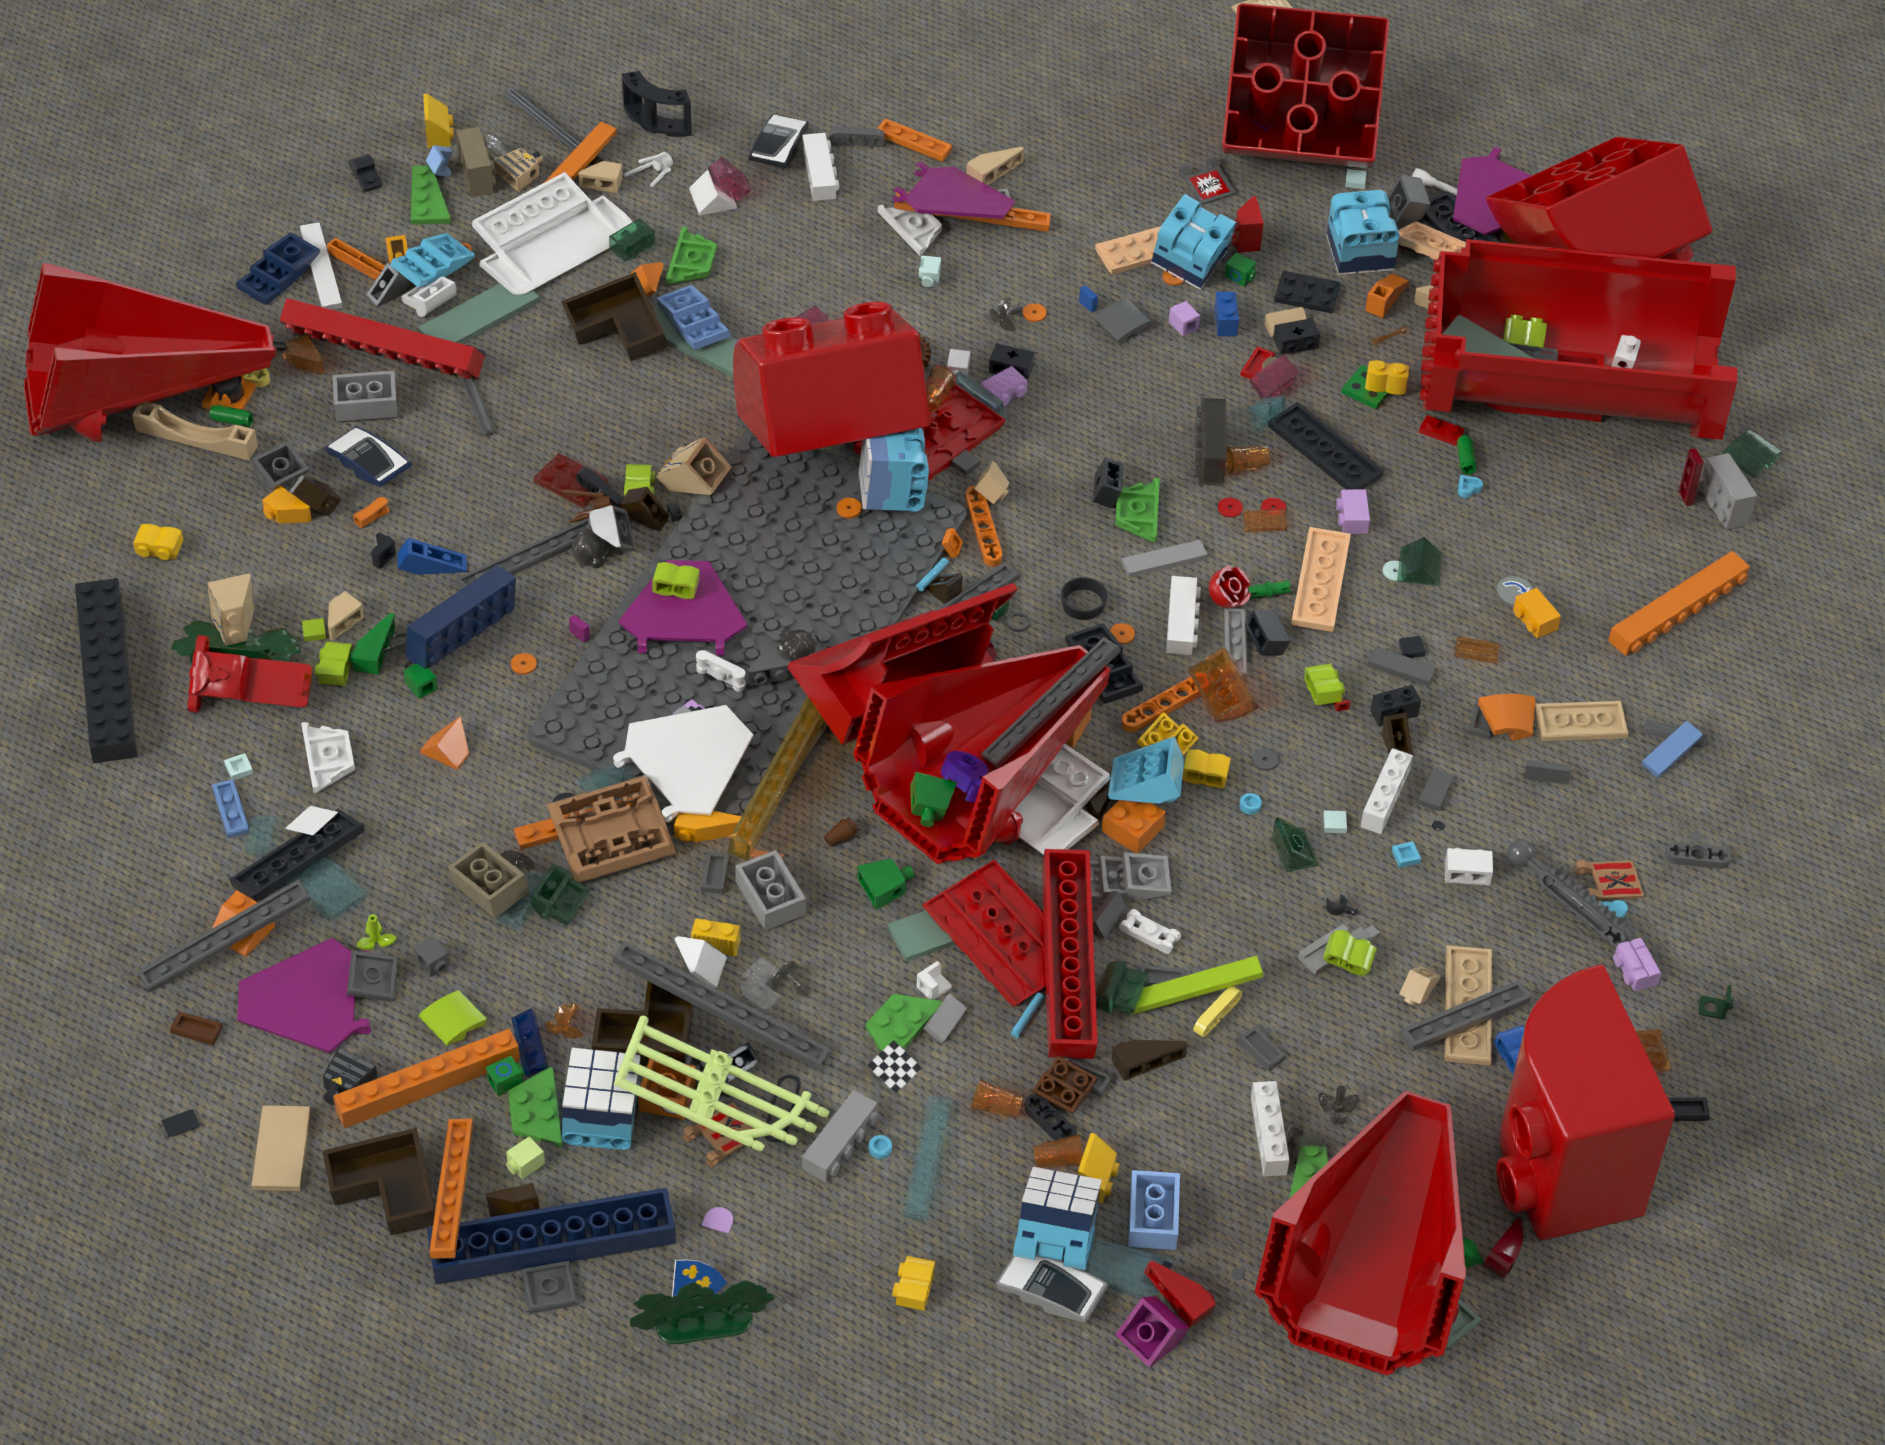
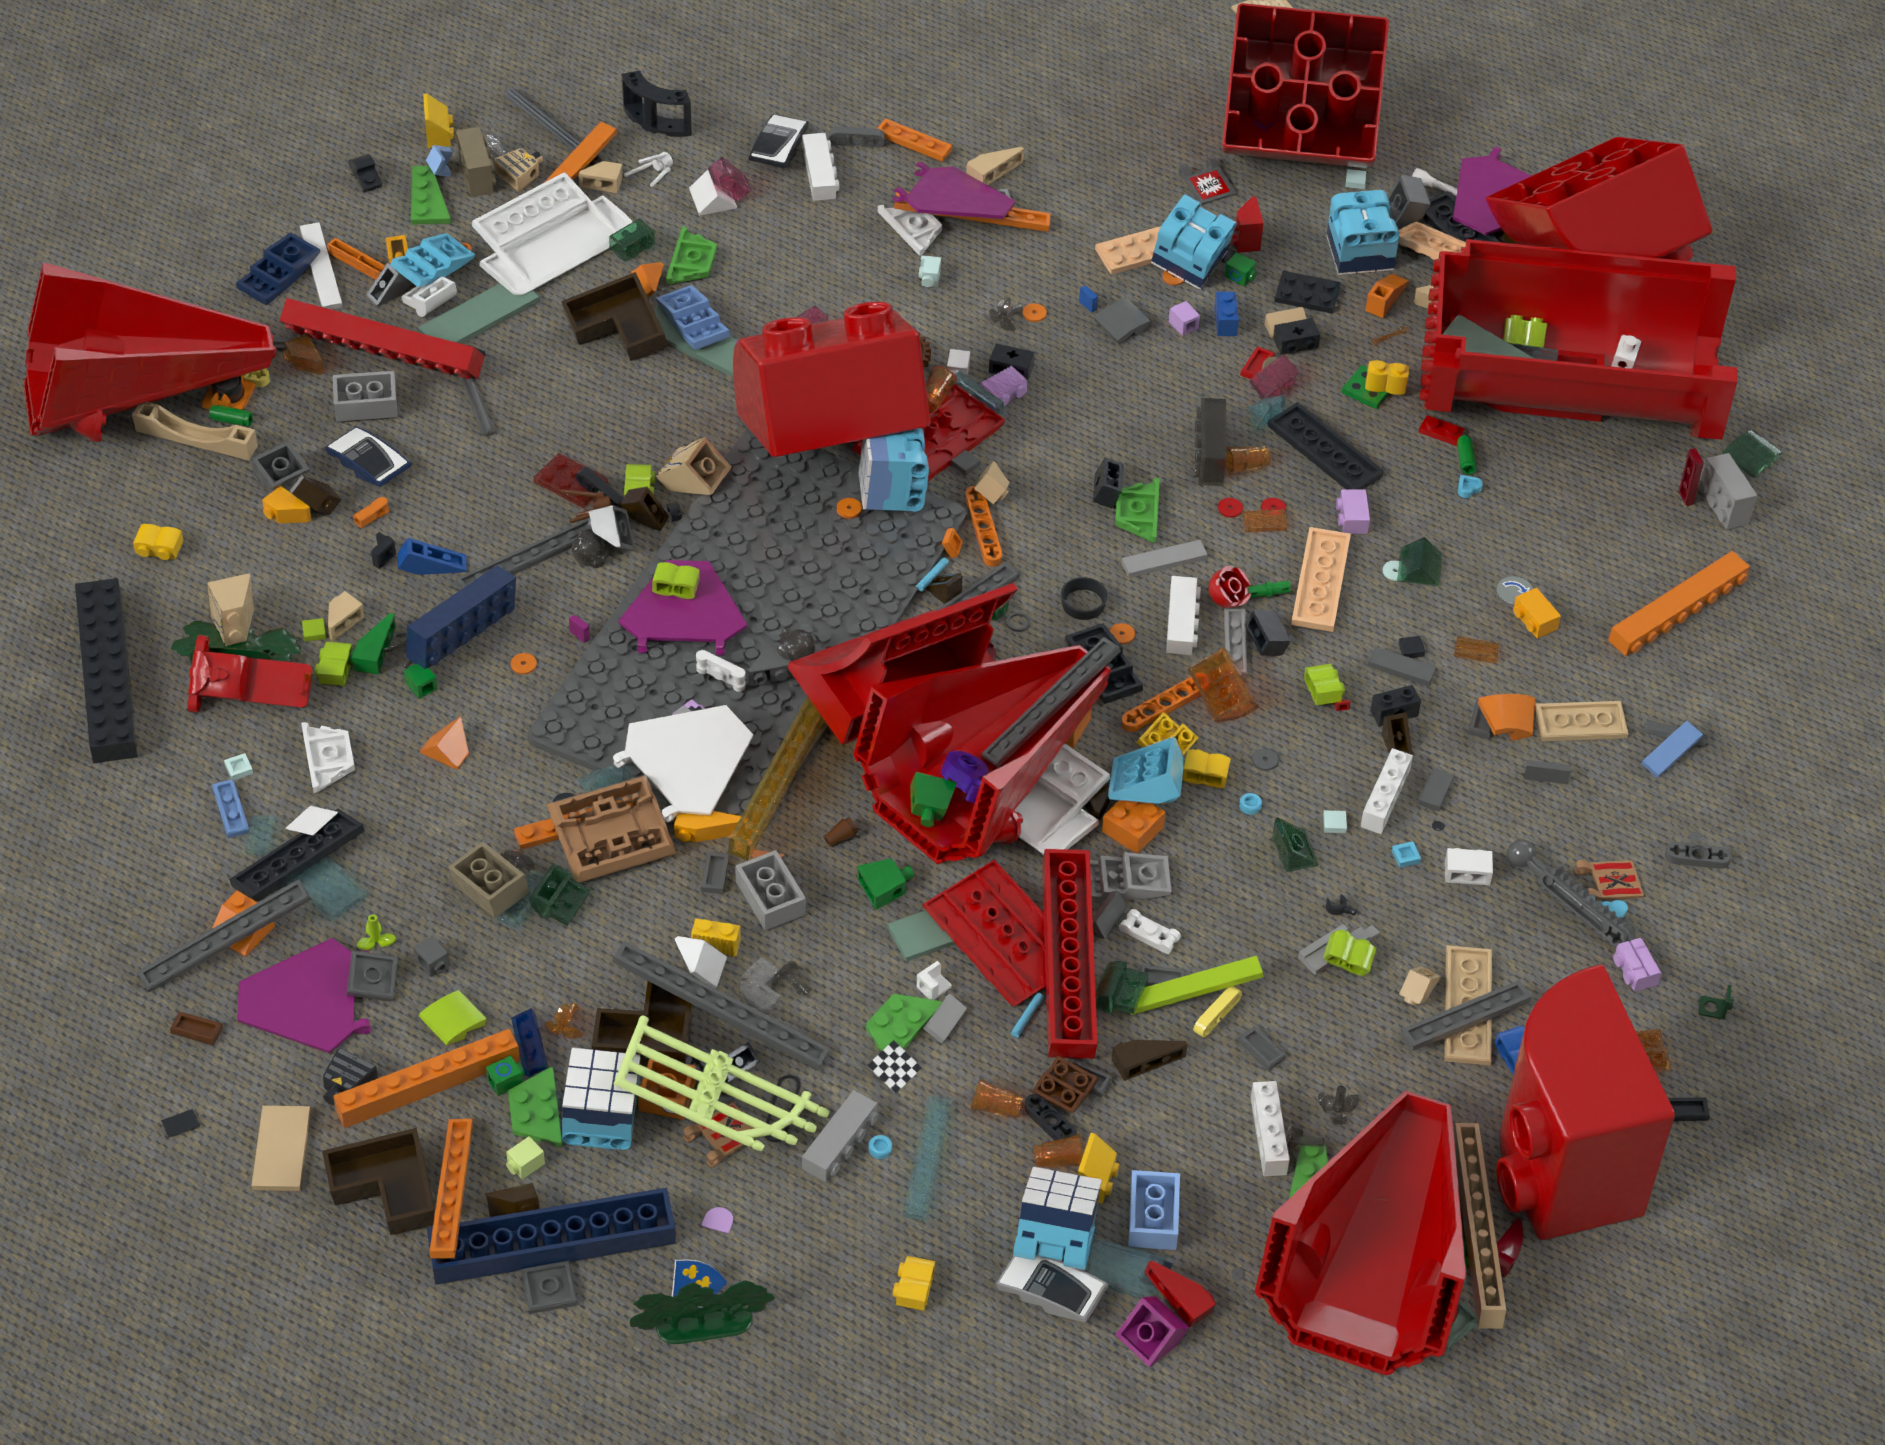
none -> tan brick [1454,1123,1506,1329]

